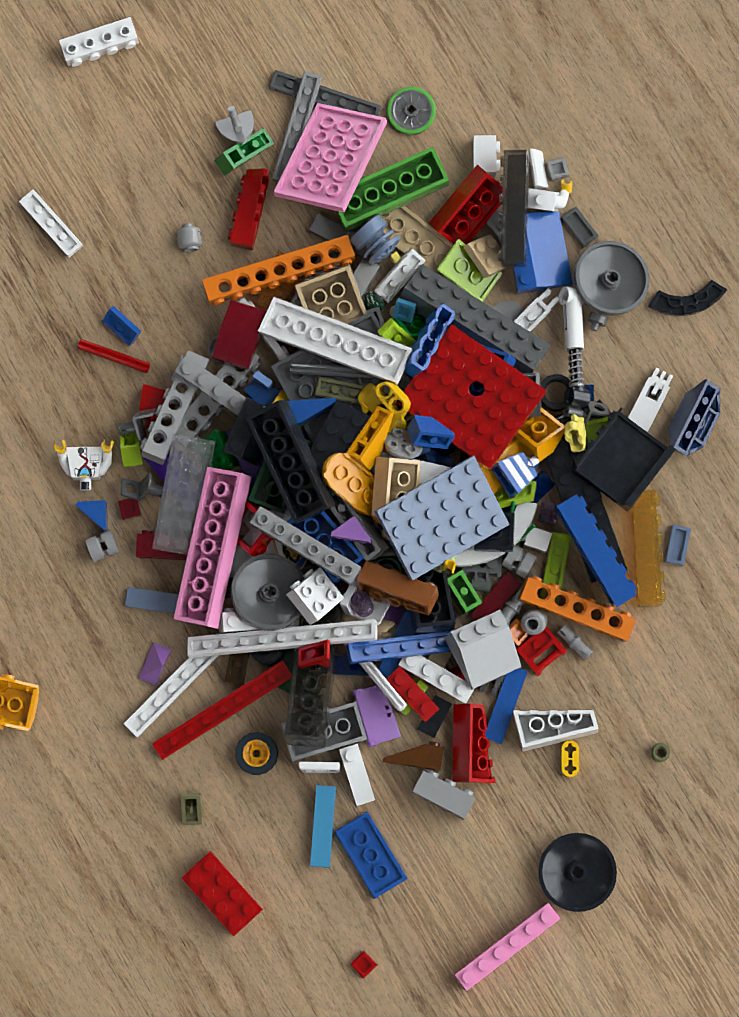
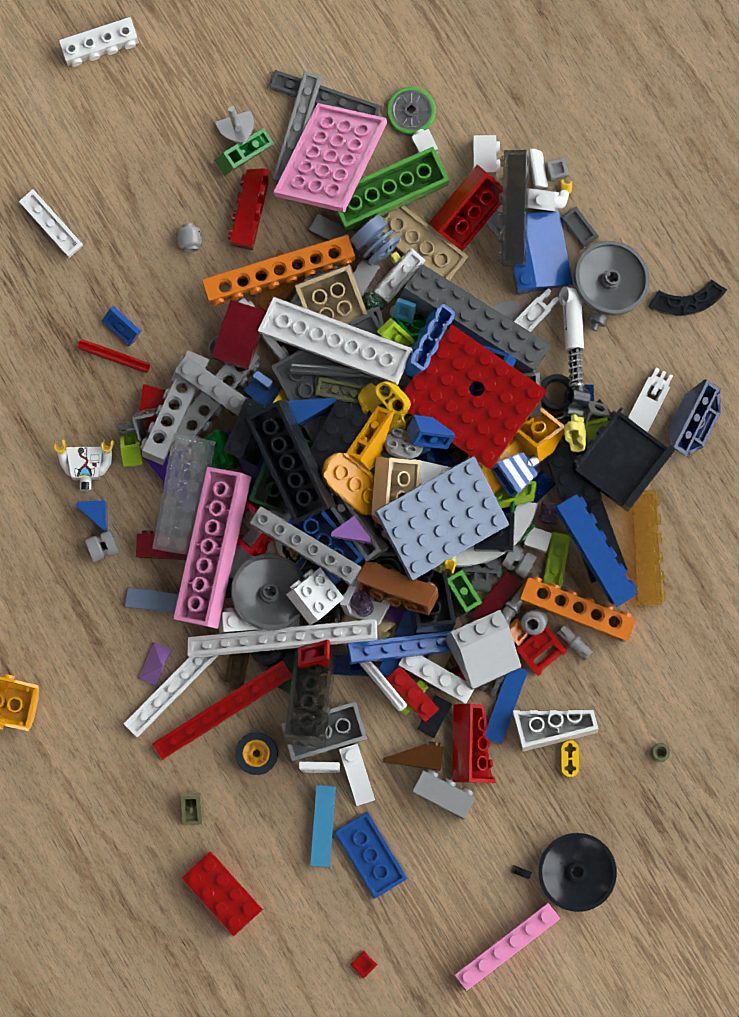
dark red tile [118,498,142,520] -> none
dark grey bracket [120,473,166,501] -> none
medium lavender door [352,685,401,747] -> none
lime tile [436,239,502,302] -> none
tan plate [464,234,512,278] -> none
sand blue tile [664,524,691,566] -> none
none -> white brick [411,129,438,154]
none -> black tile [511,865,532,879]

